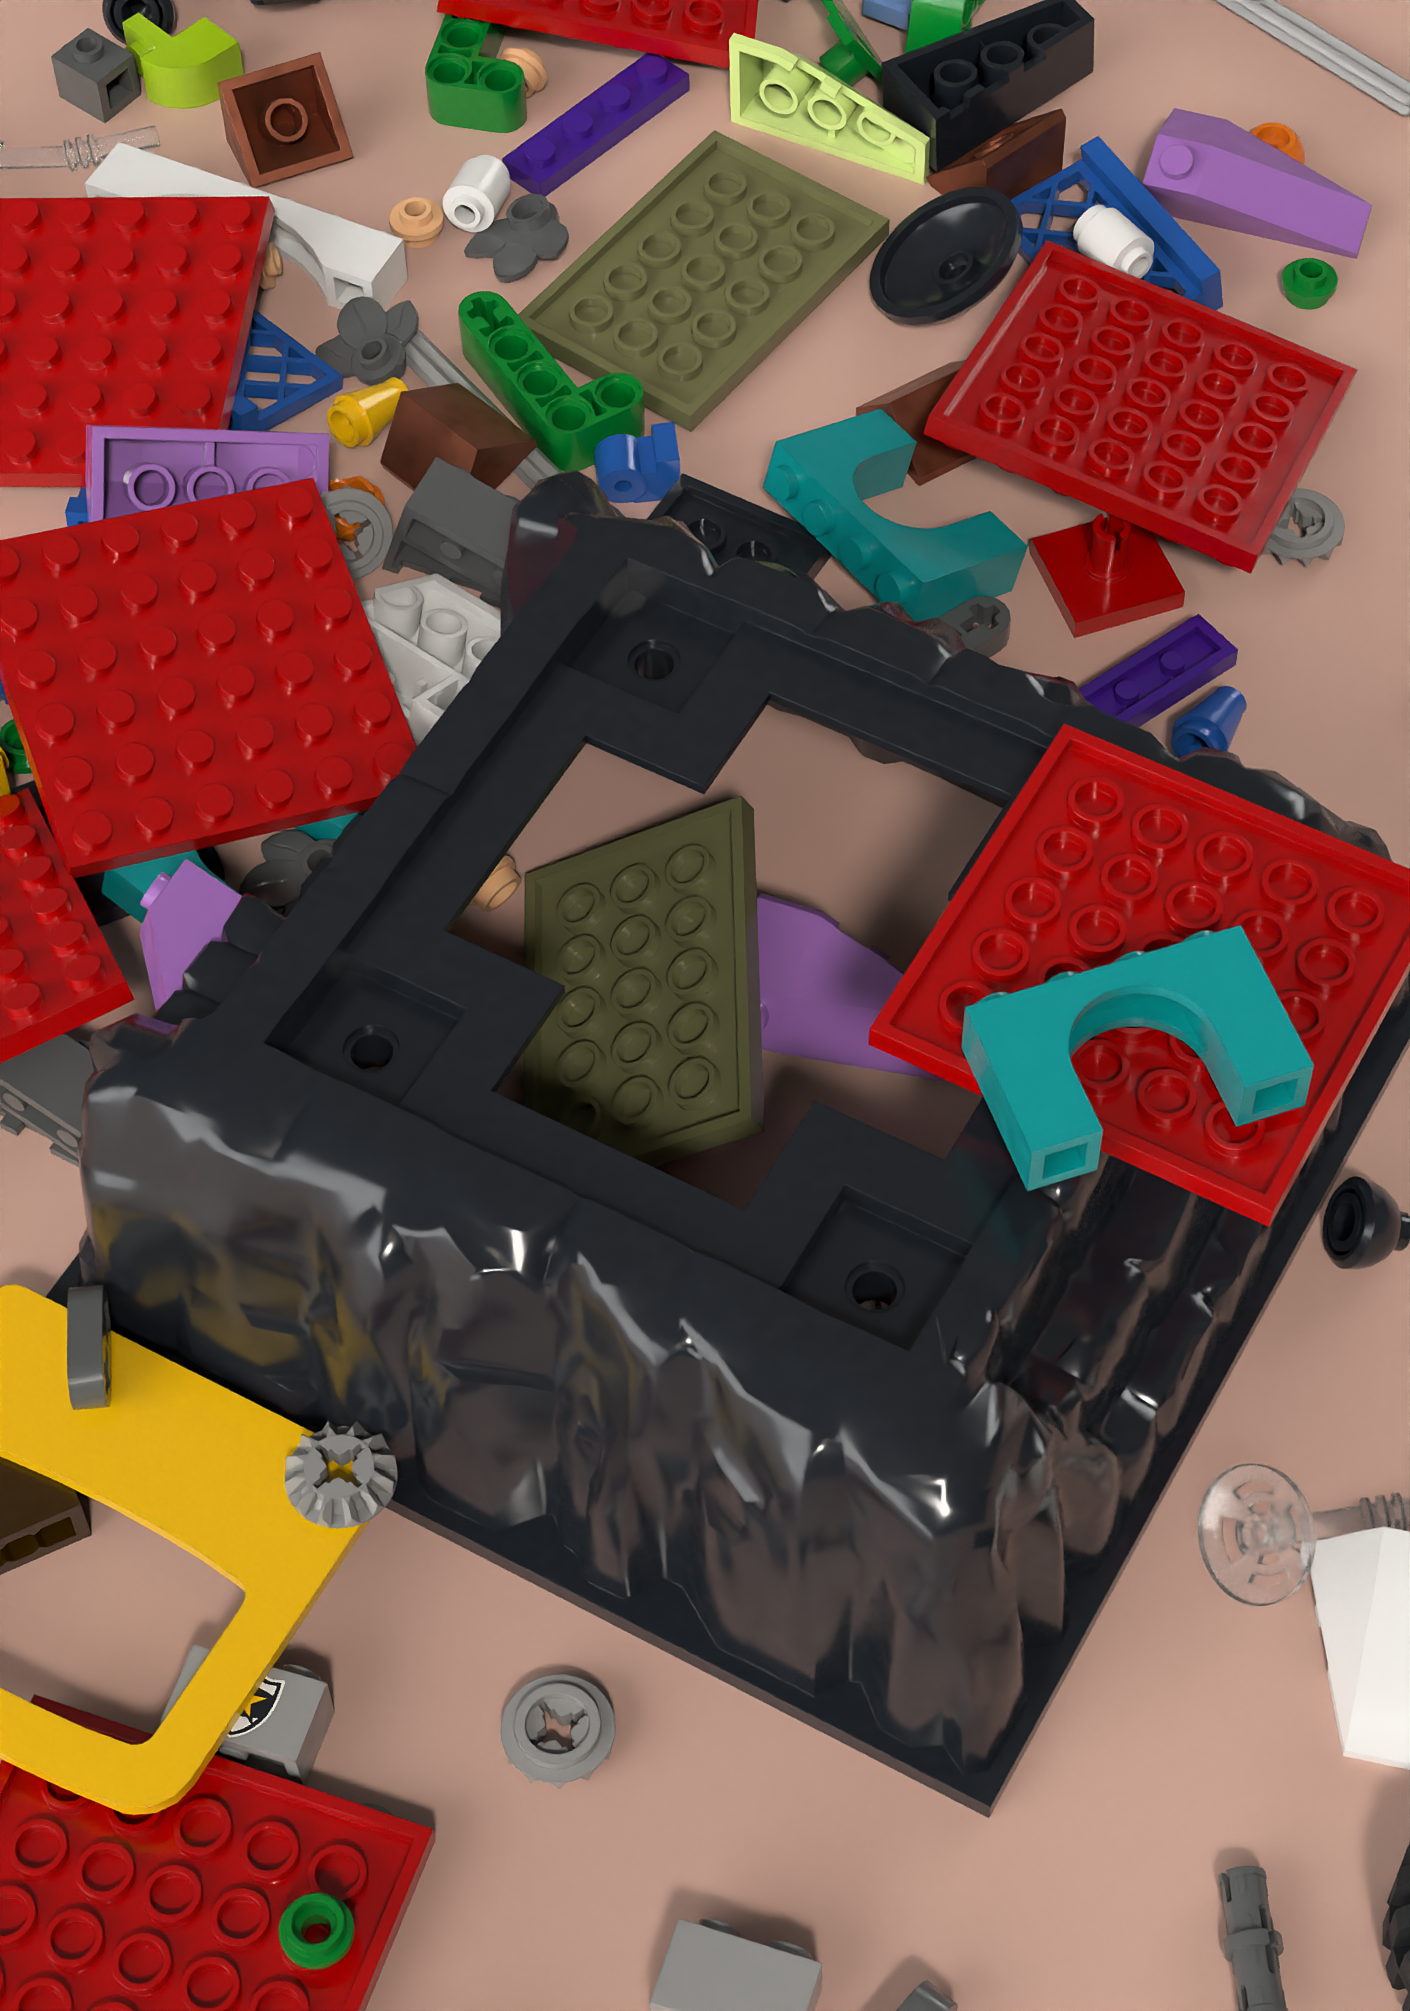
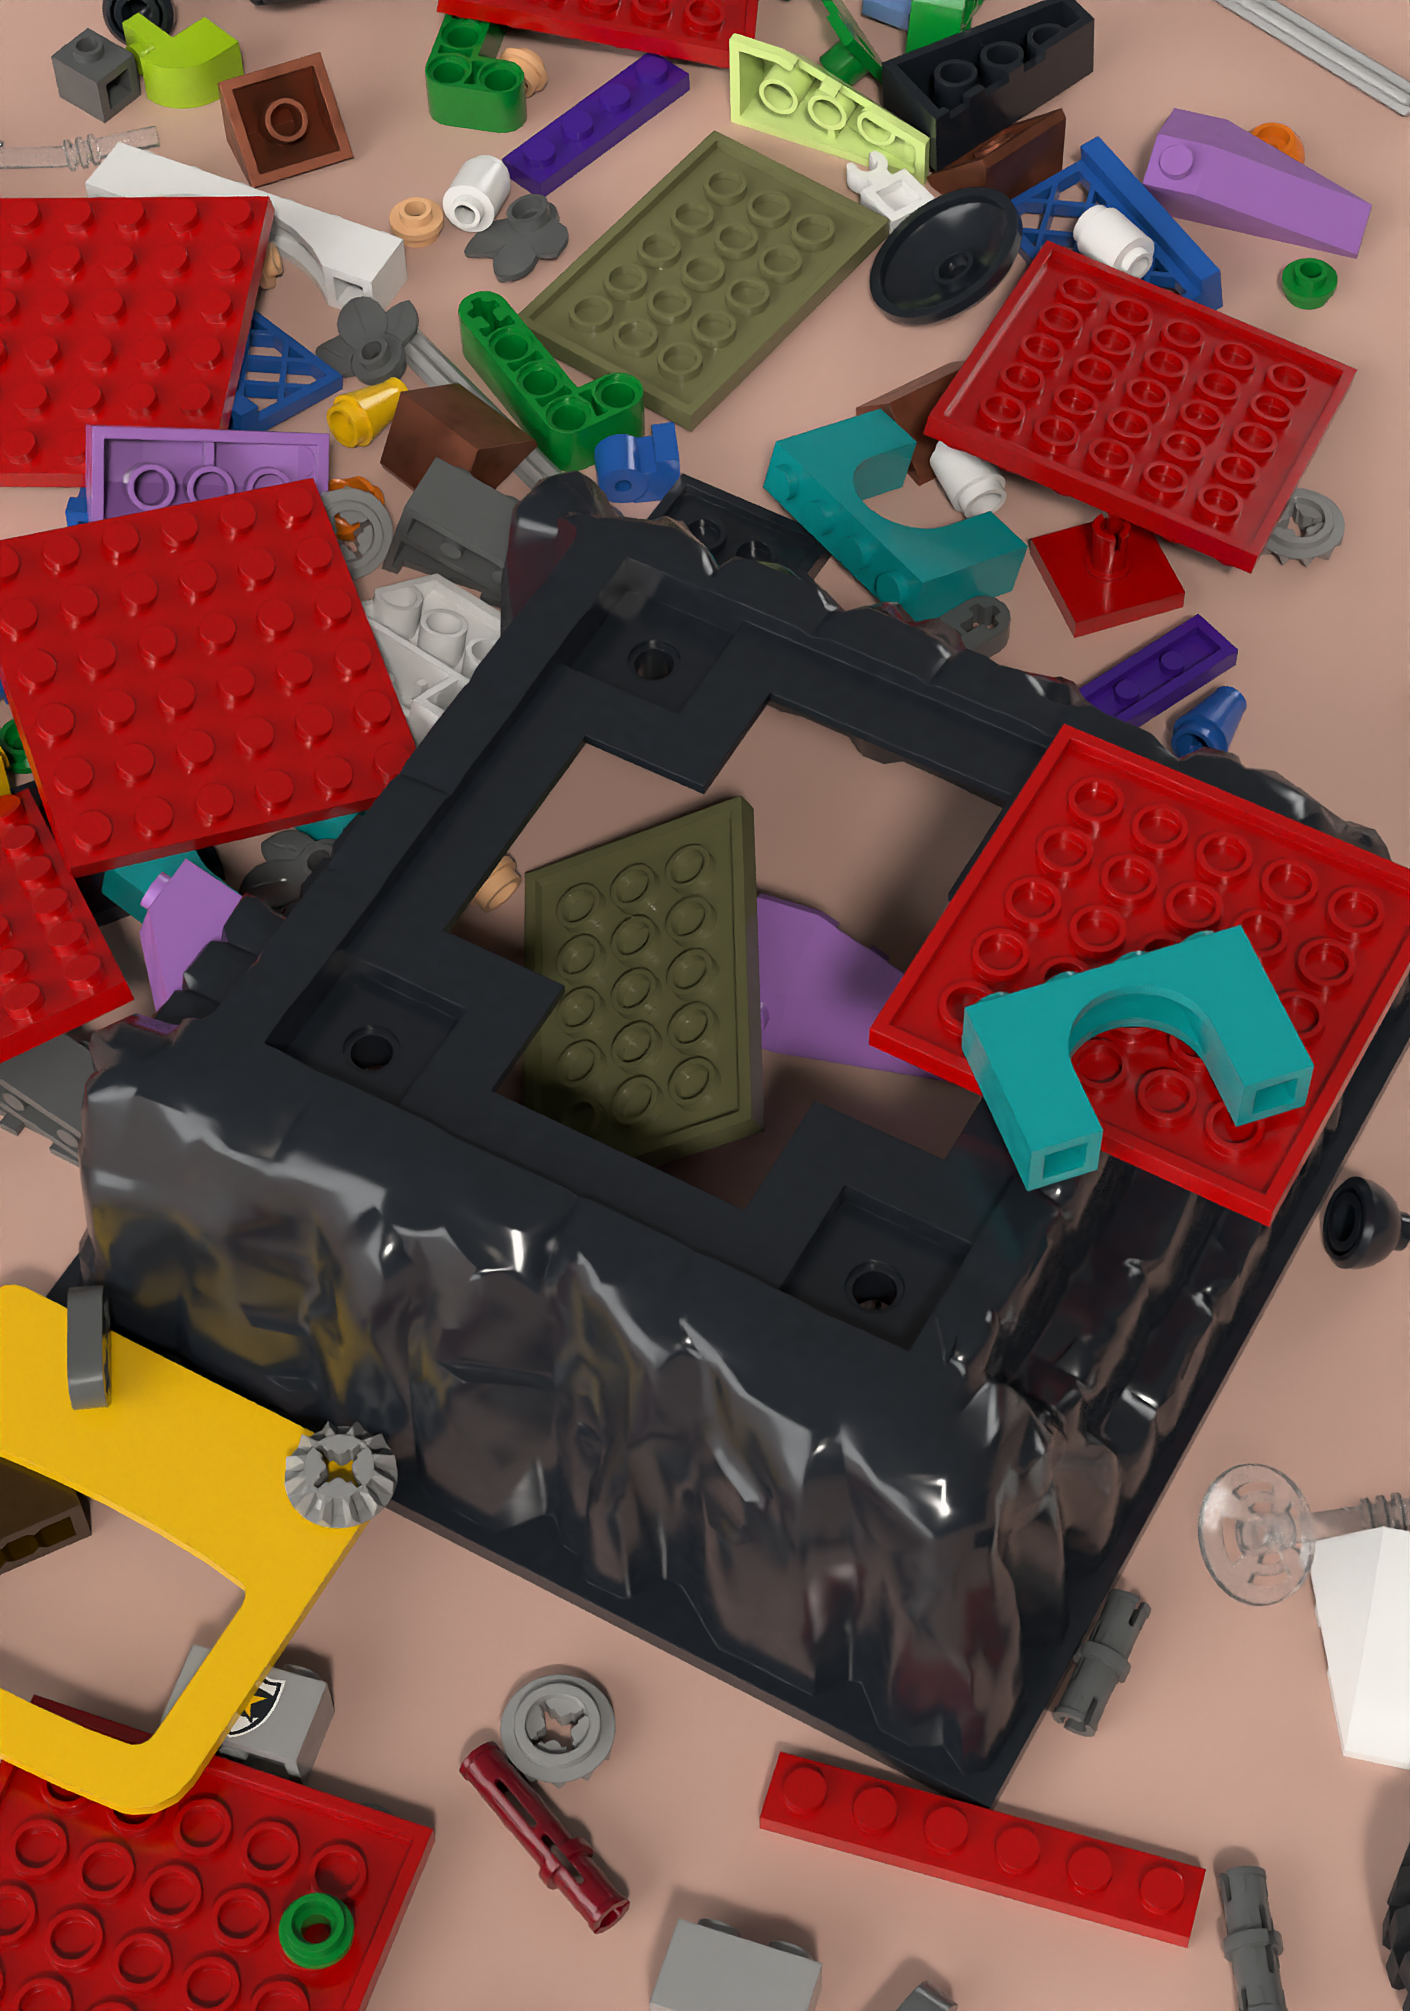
none -> dark red pin [459,1741,630,1934]
none -> red plate [760,1751,1206,1948]
none -> white plate [846,151,935,235]
none -> white brick [930,441,1007,518]
none -> dark grey pin [1052,1589,1151,1737]

